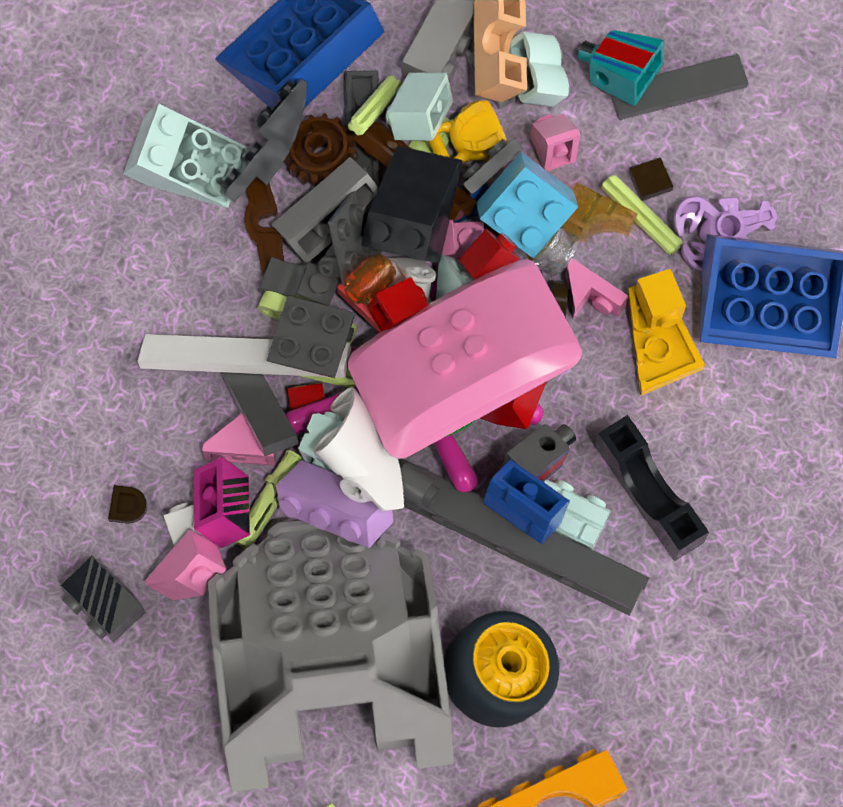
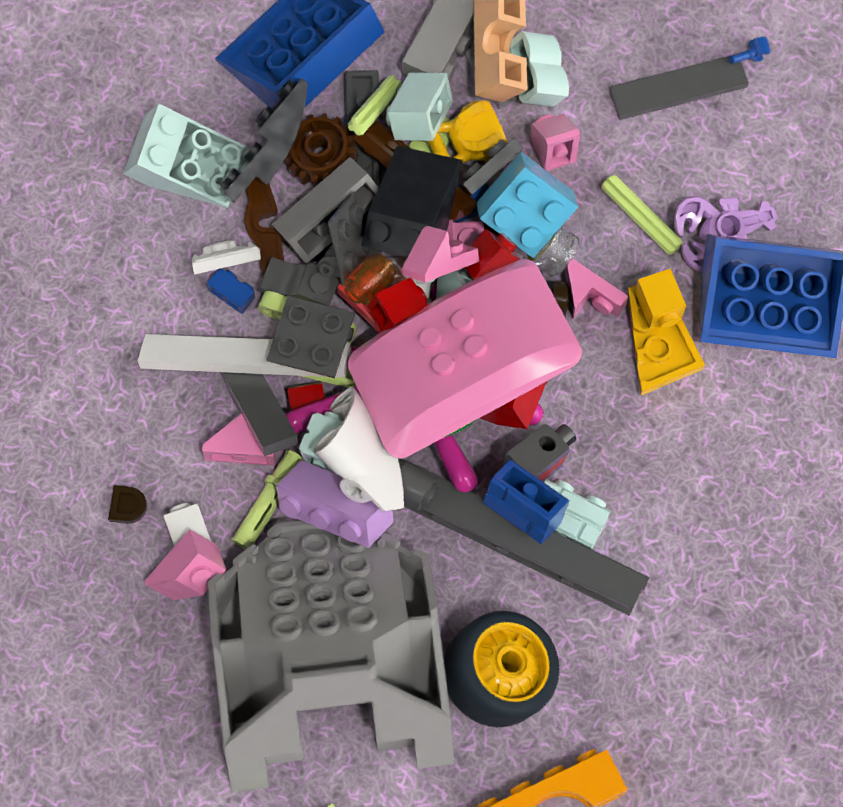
brick [60,555,145,643] -> none
dark pink brick [194,457,250,548] -> none
clear yellow arch [559,182,638,243] -> none
teal torso [578,30,664,106] -> none
black arch [595,415,709,562] -> none
dark brown tile [628,157,674,201] -> none
none -> white tile [192,240,261,275]
none -> blue piece [207,268,255,314]
none -> bright pink slope [402,226,479,282]
none -> blue hand [729,37,771,64]

